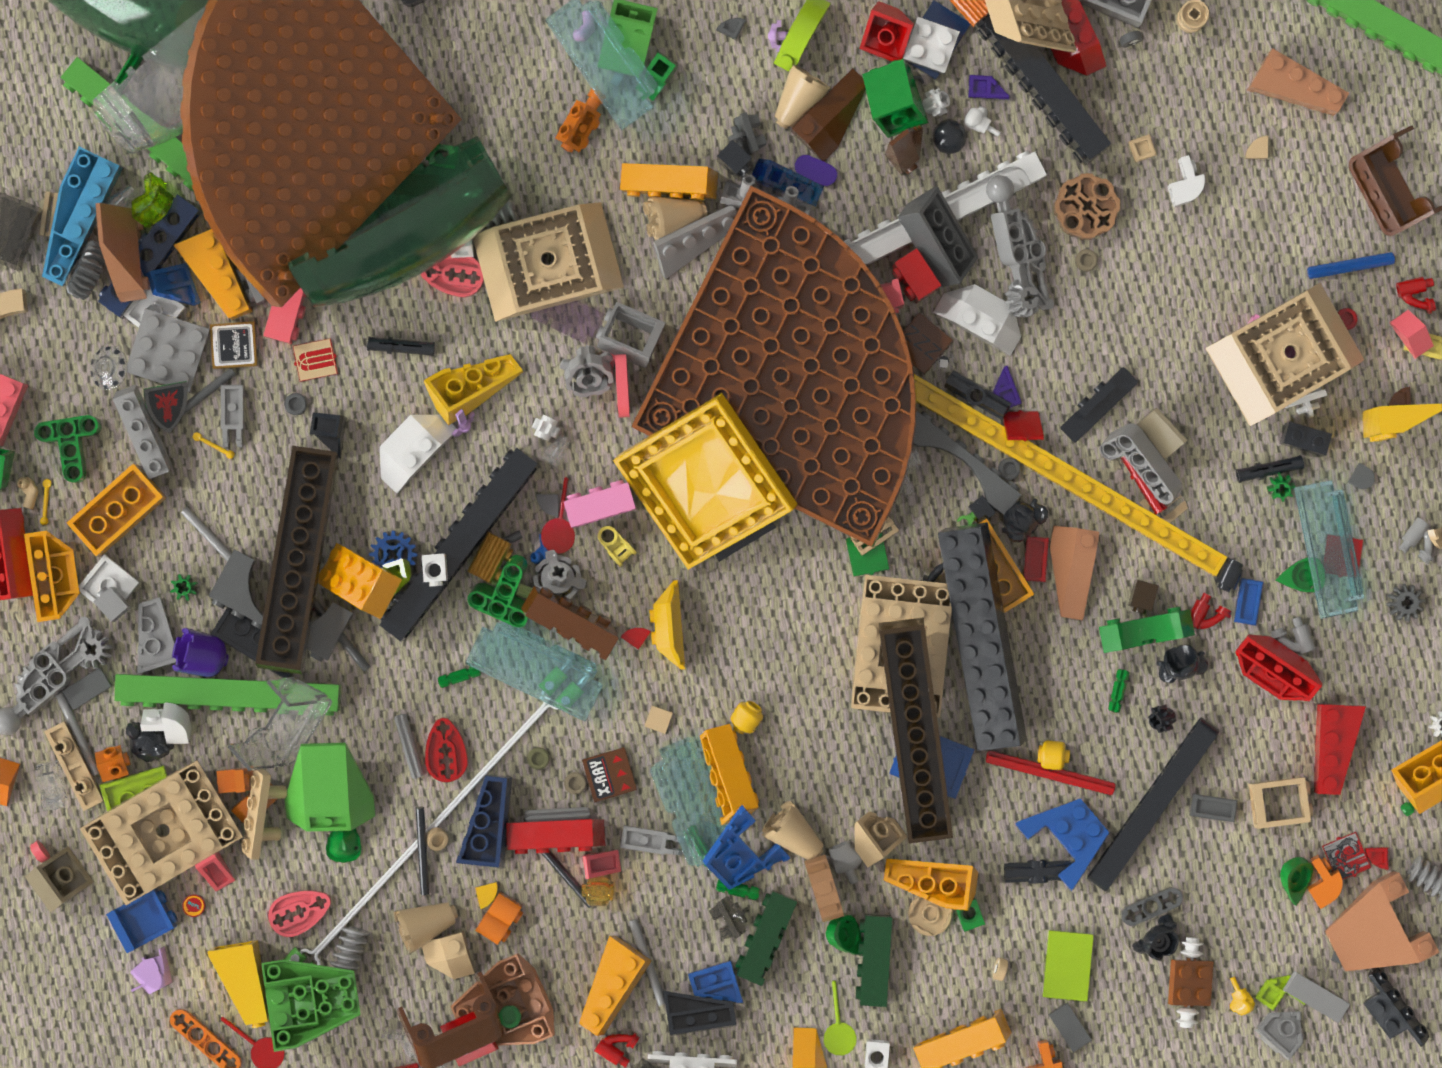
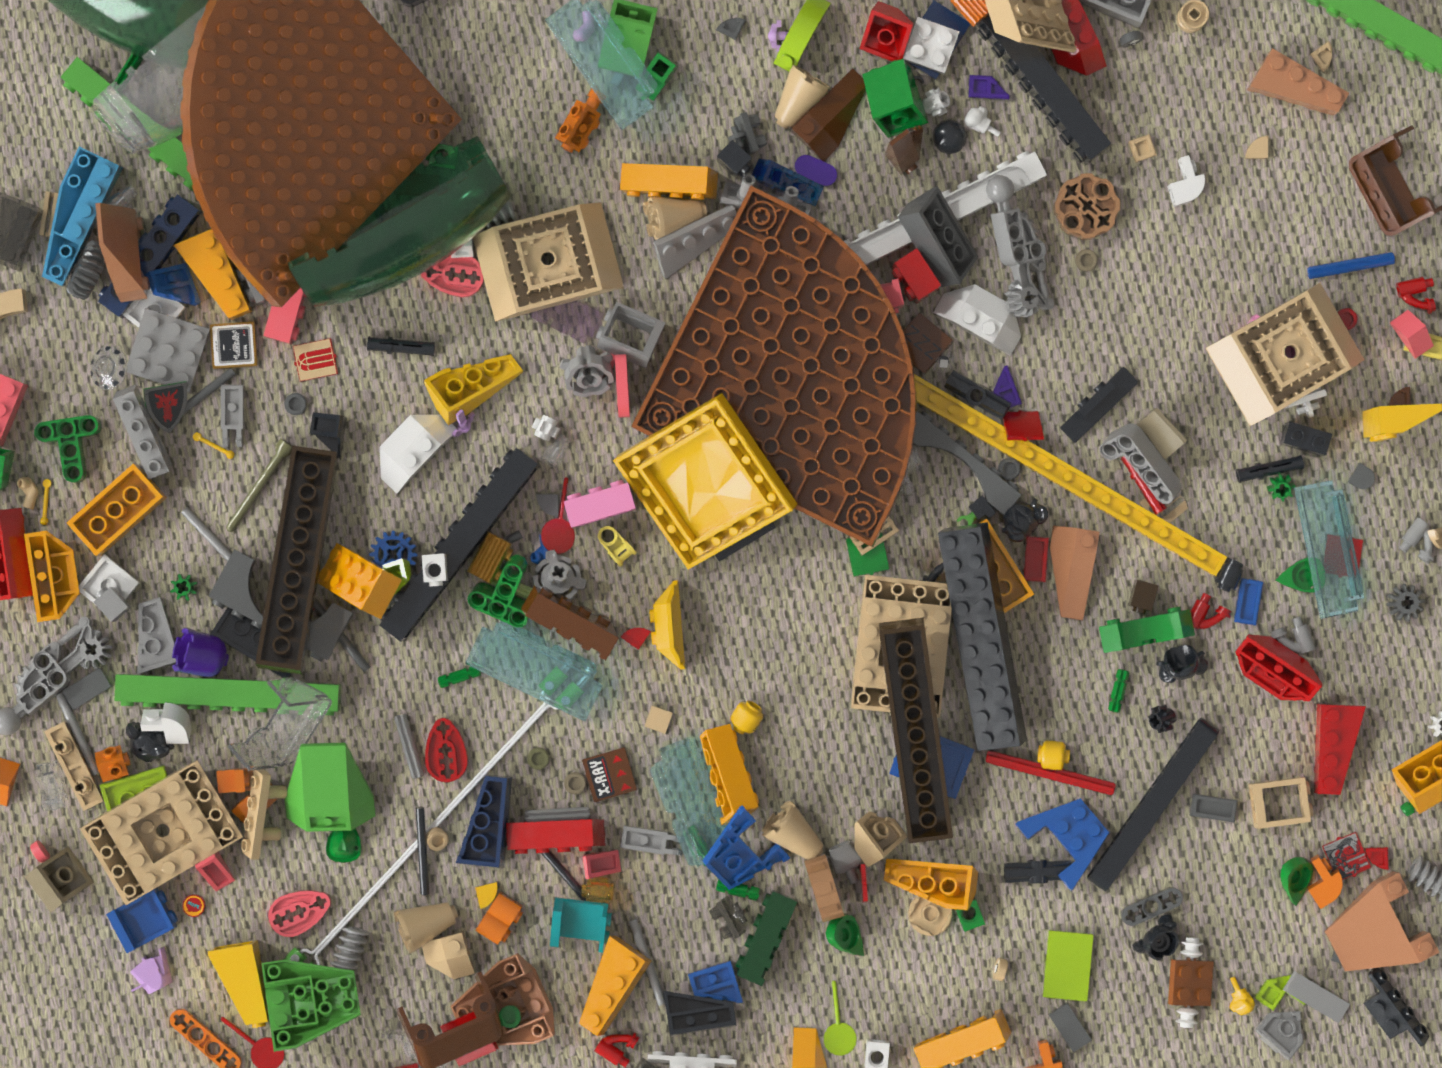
clear neon green brick [132,172,173,228] -> none
dark green brick [855,914,892,1007] -> none
none -> olive piece [226,438,292,532]
none -> teal panel [550,897,612,953]
none -> red piece [860,864,868,903]
none -> tan tile [1310,41,1332,72]

